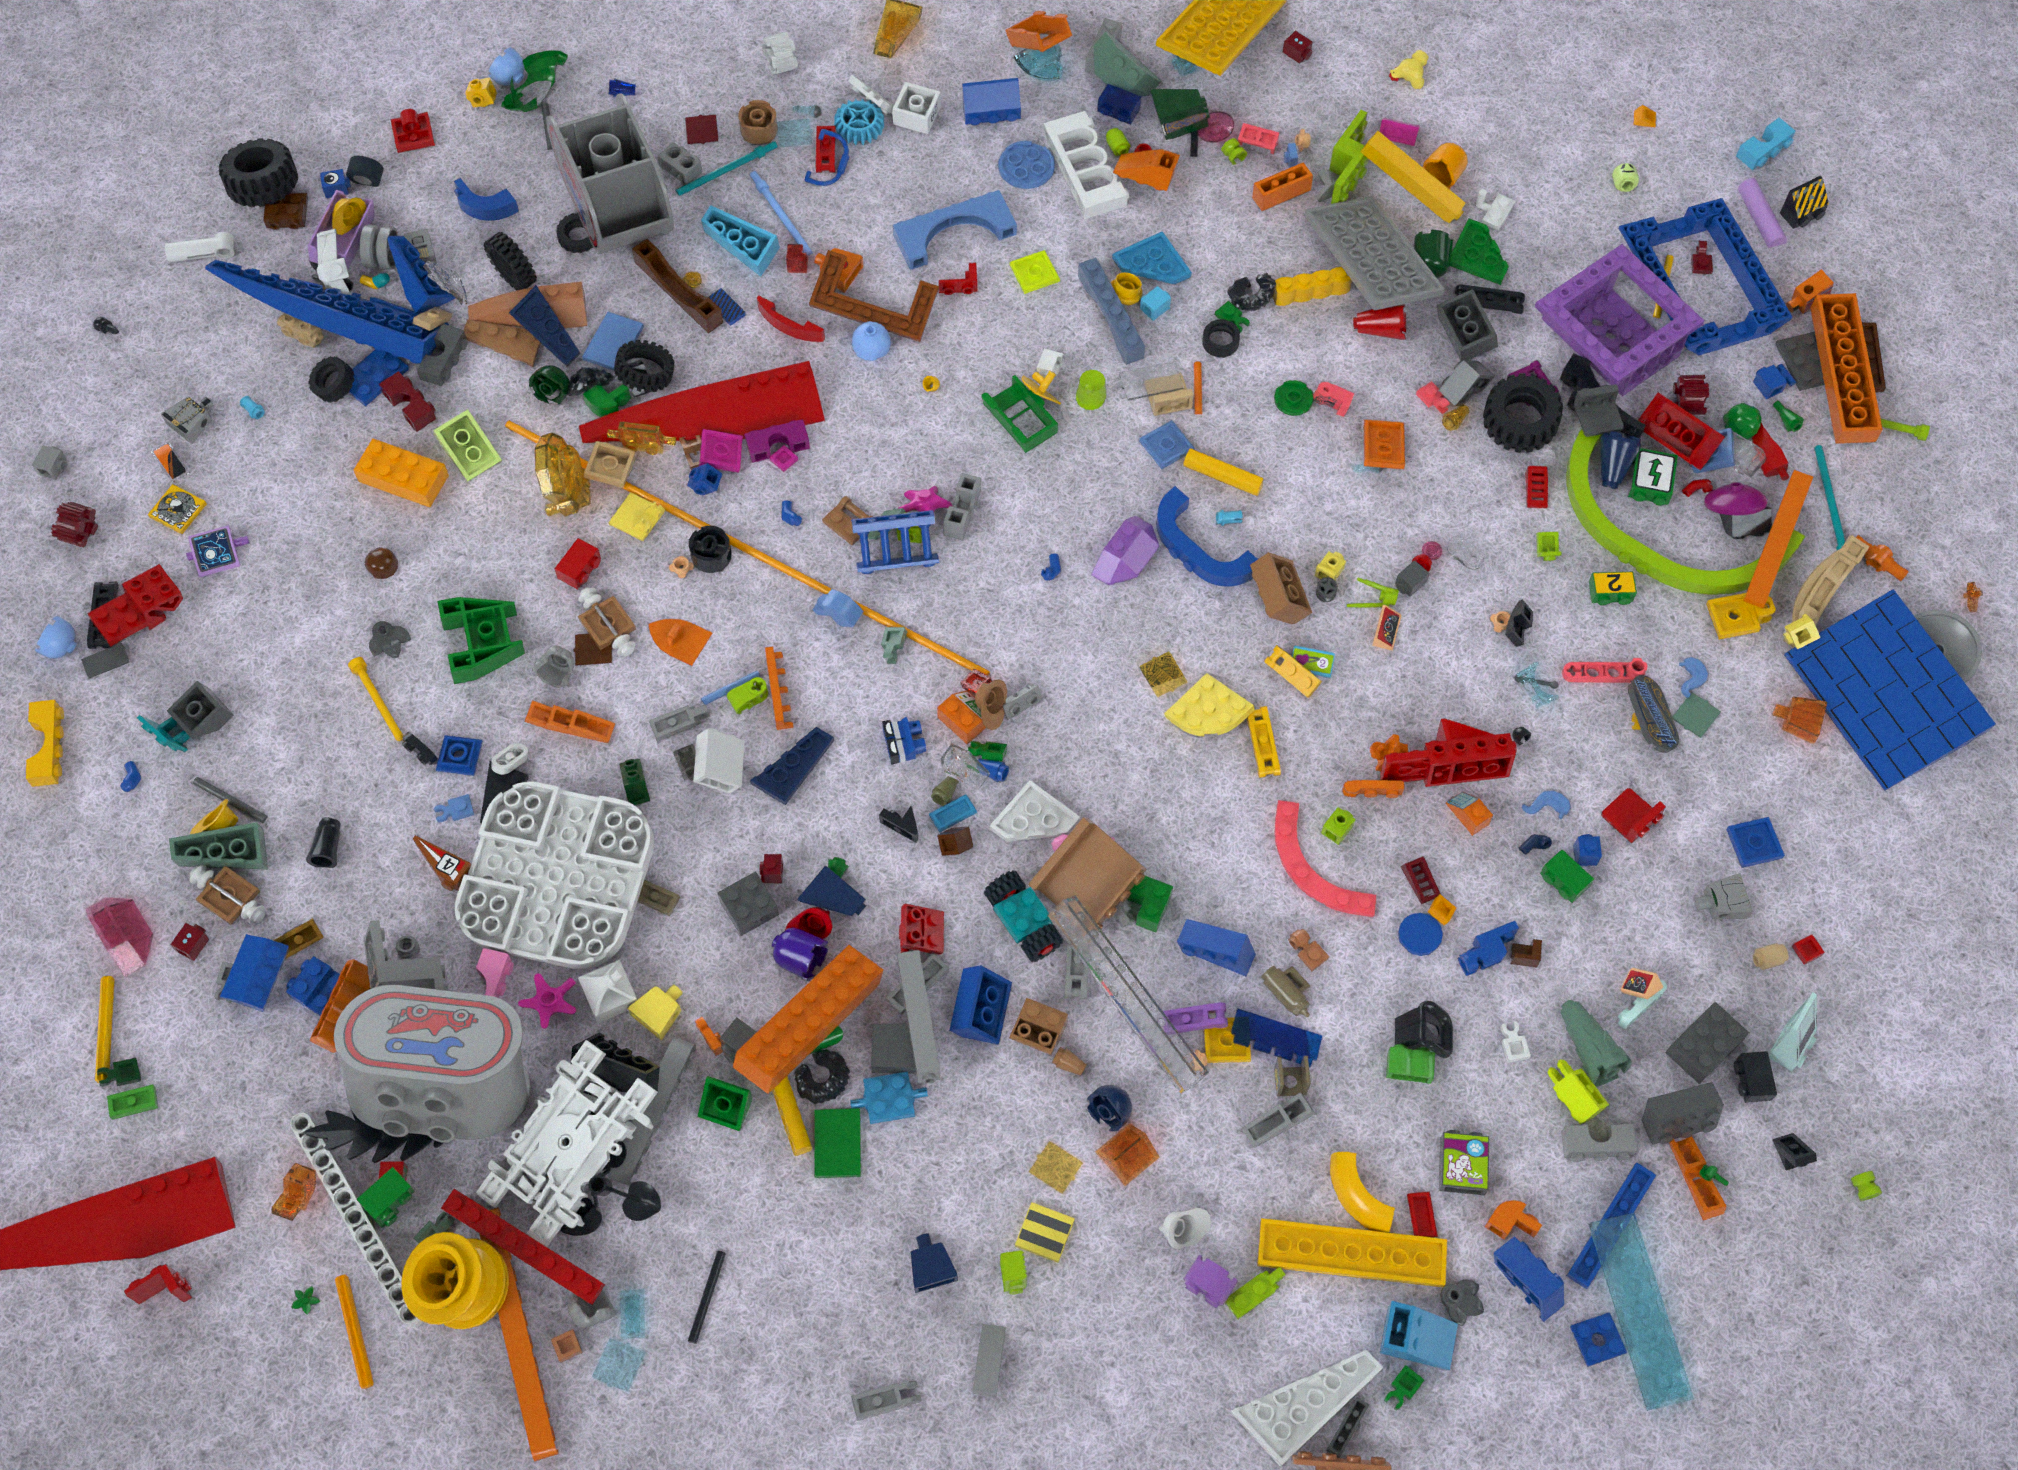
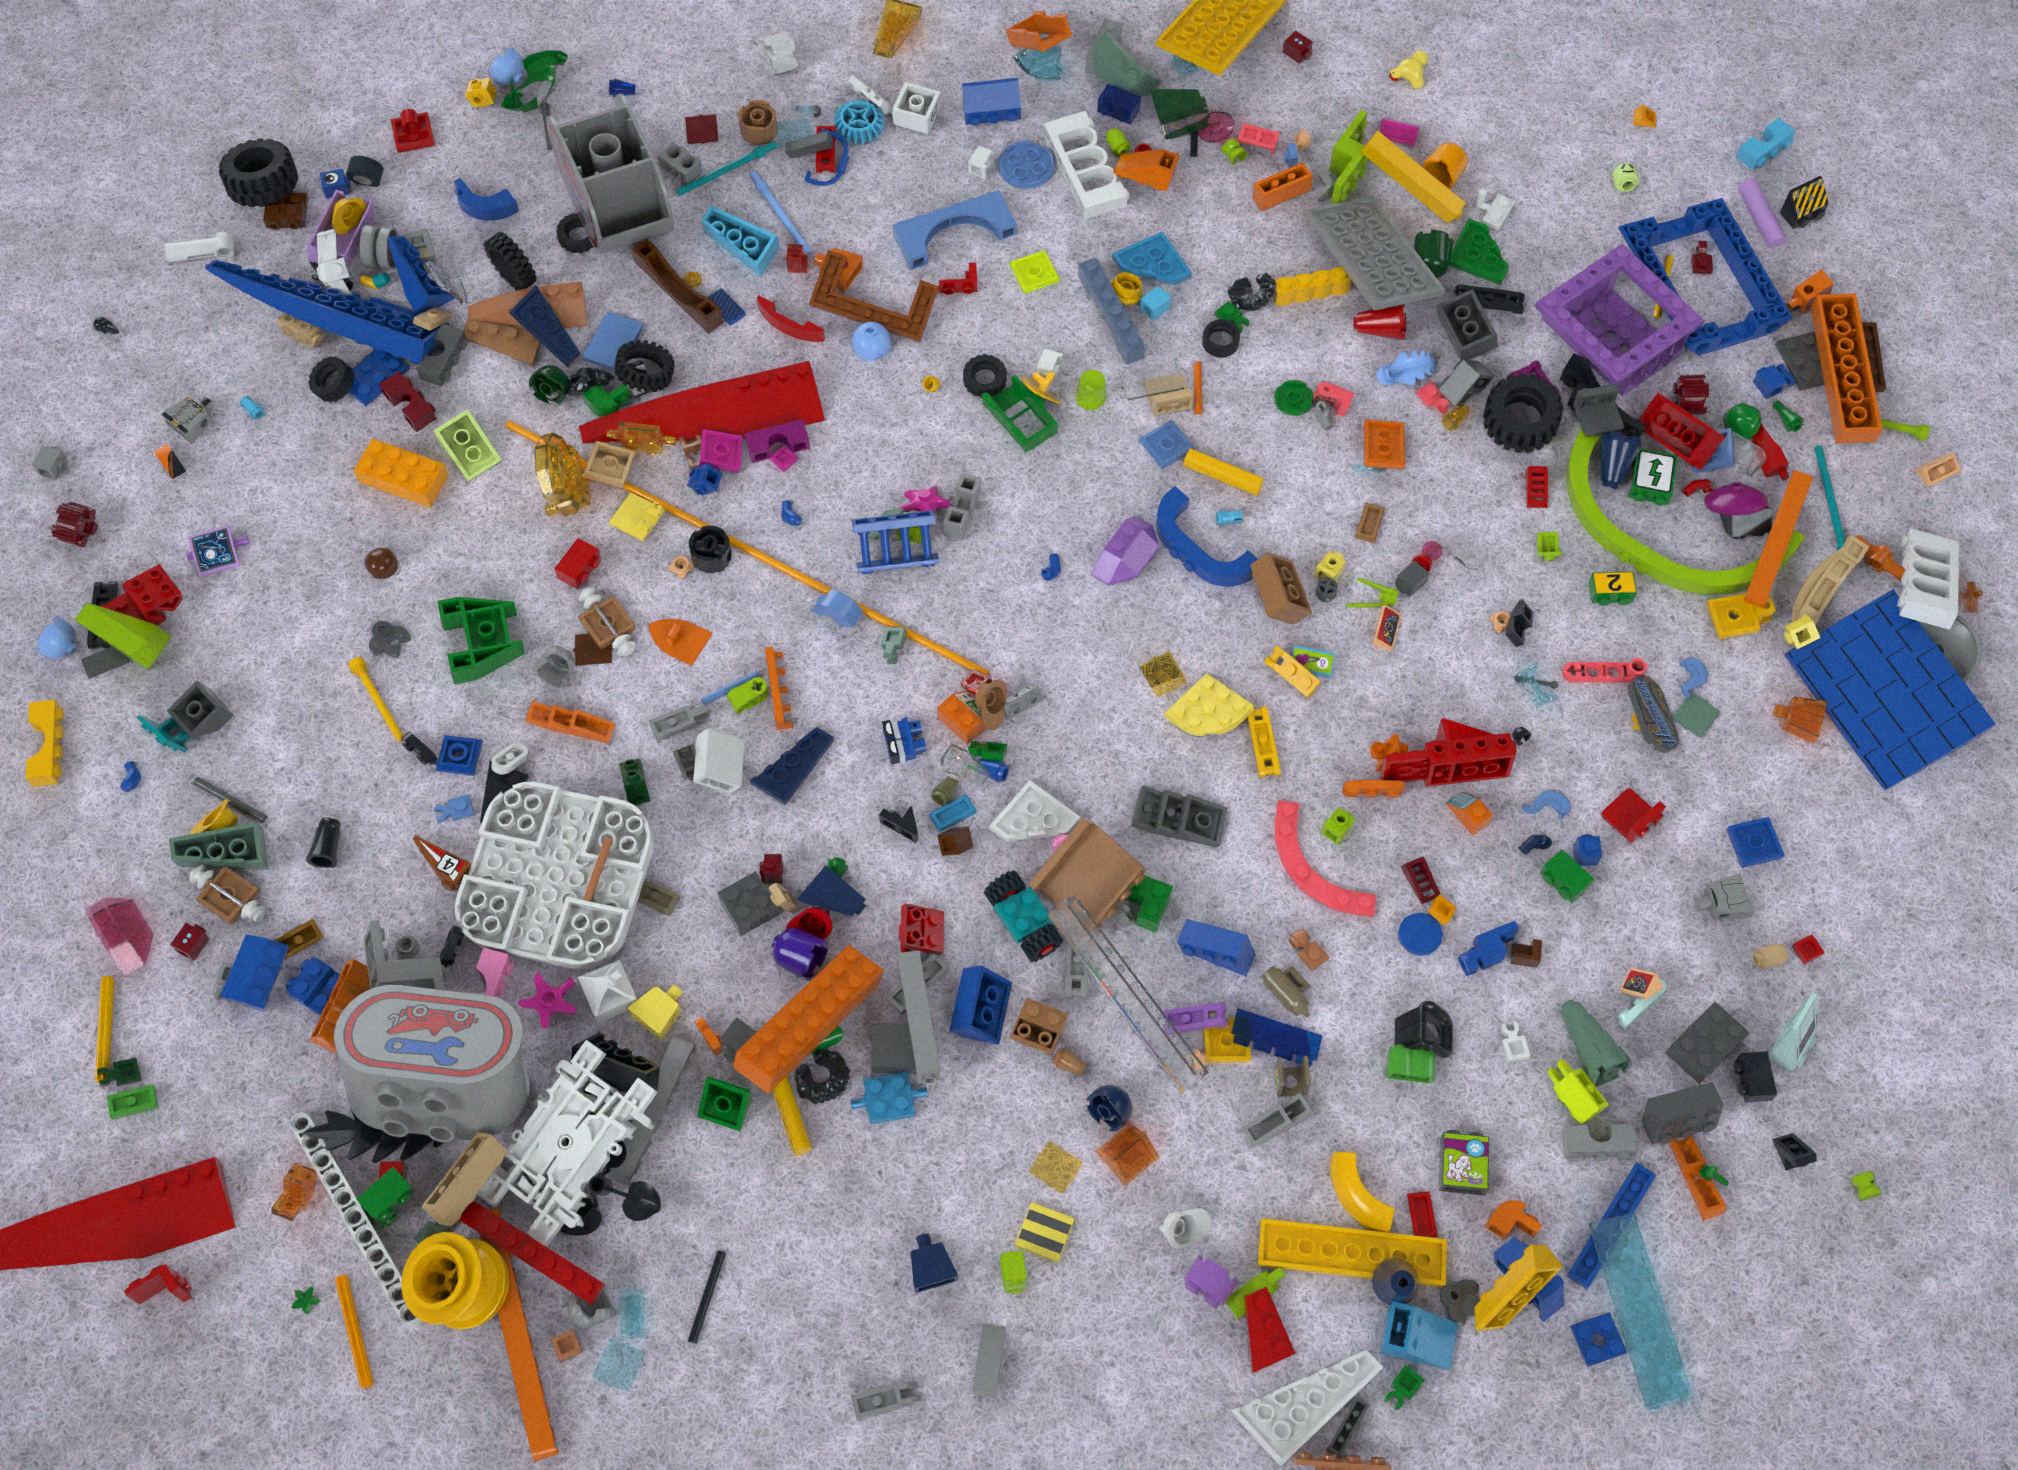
tile [148,484,207,534] -> none
green tile [814,1108,861,1178] -> none
medium nougat plate [822,496,873,545] -> none
none -> lime wedge [74,603,172,670]
none -> tan brick [421,1132,508,1226]
none -> black plate [439,925,464,968]
none -> nougat bar [583,837,614,902]
none -> tan plate [768,883,801,914]
none -> dark grey piece [785,131,833,158]
none -> black tyre [963,354,1007,398]
none -> white brick [968,146,994,179]
none -> dark grey slope [1131,785,1227,848]
none -> red wing [1244,1287,1296,1373]
none -> light grey arm [1316,401,1334,431]
none -> medium nougat tile [1355,502,1385,543]
none -> cone [1372,1258,1419,1305]
none -> light blue plant [1376,350,1436,385]
none -> yellow slope [1474,1244,1563,1332]
none -> white fence [1897,528,1959,630]
none -> light nougat slope [1914,453,1961,487]

